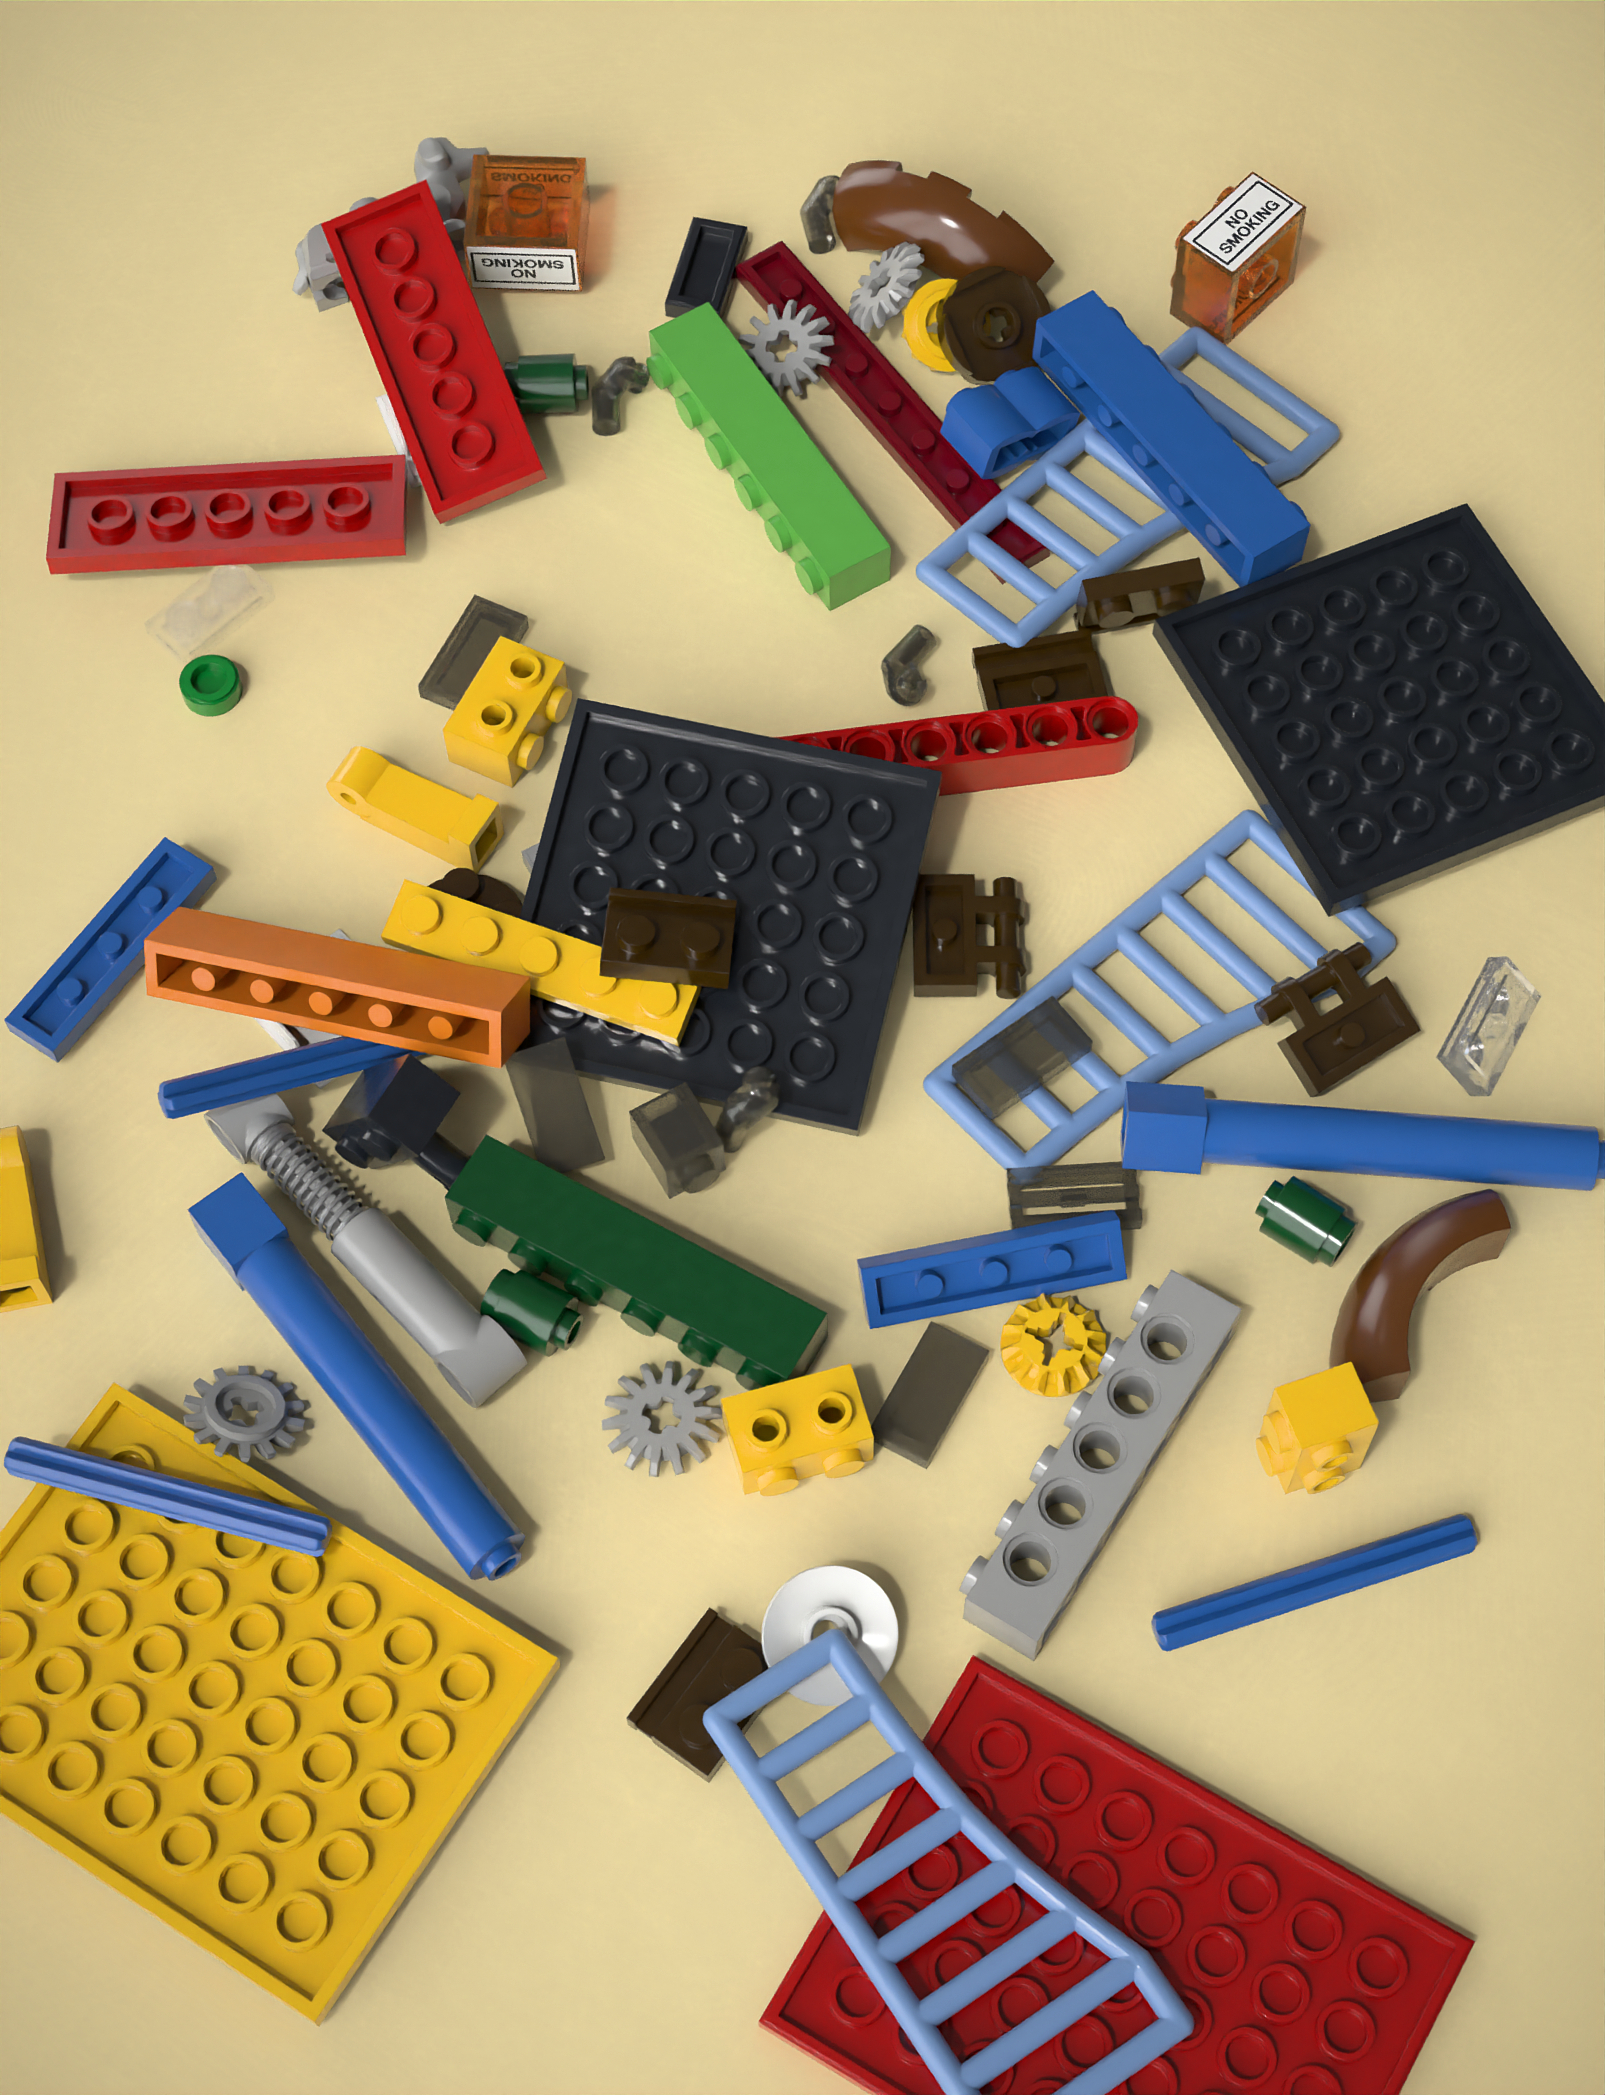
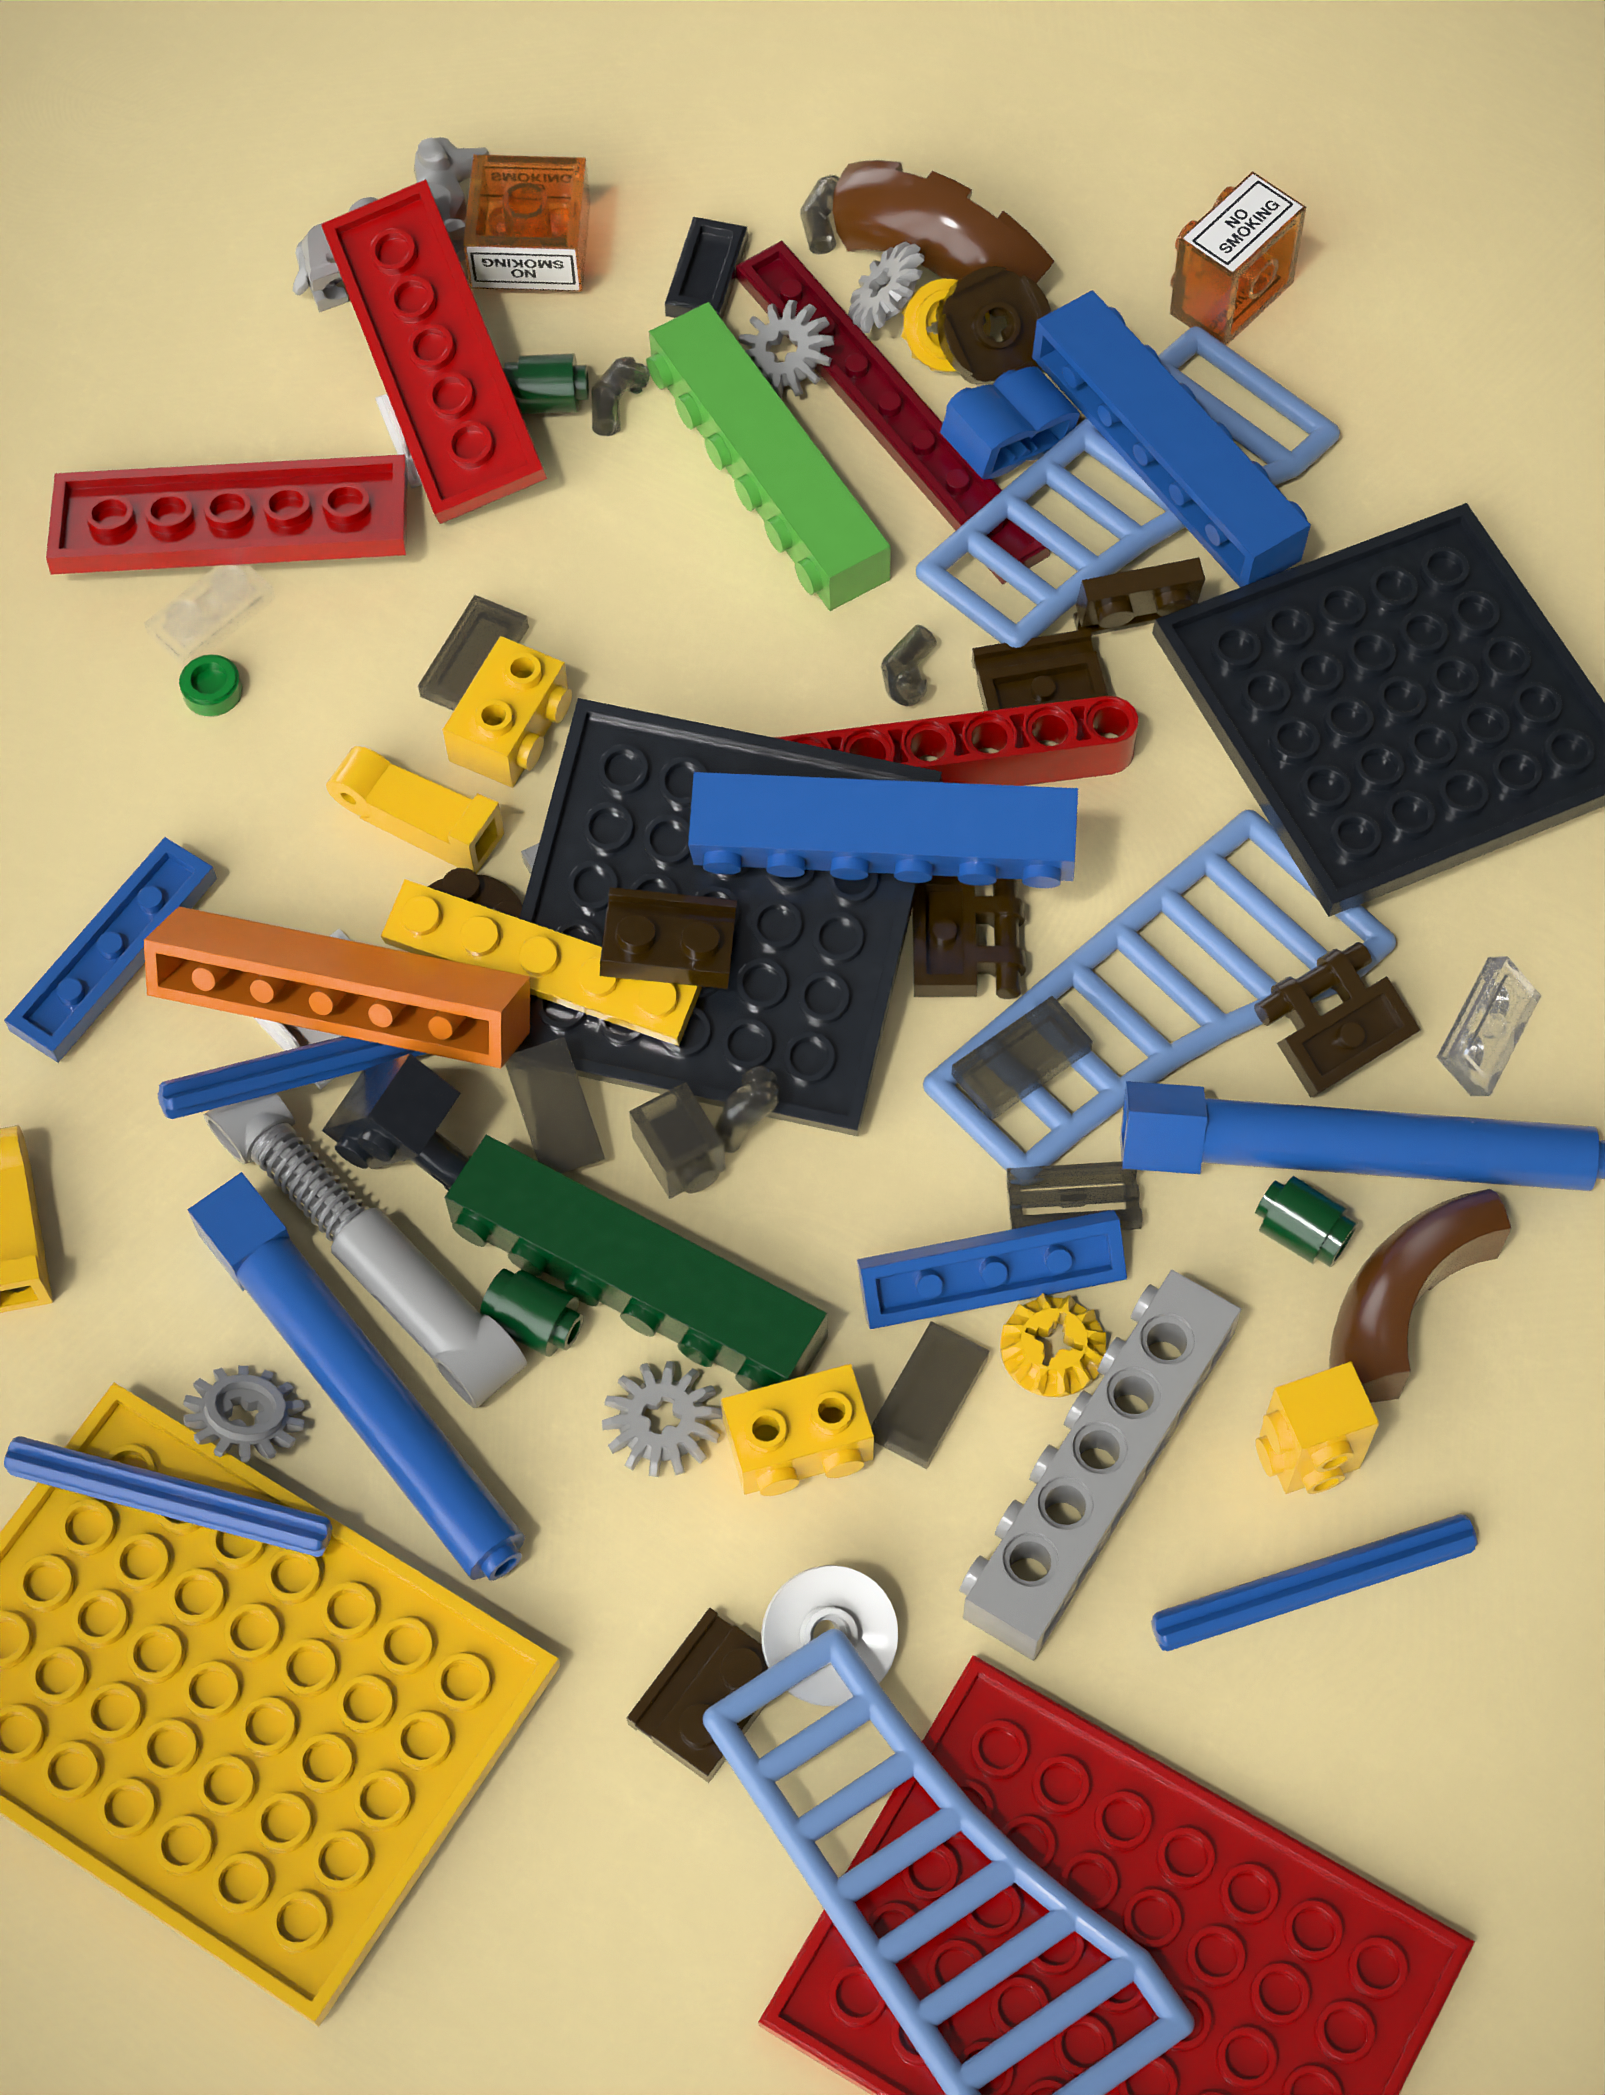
none -> blue brick [688,772,1078,888]

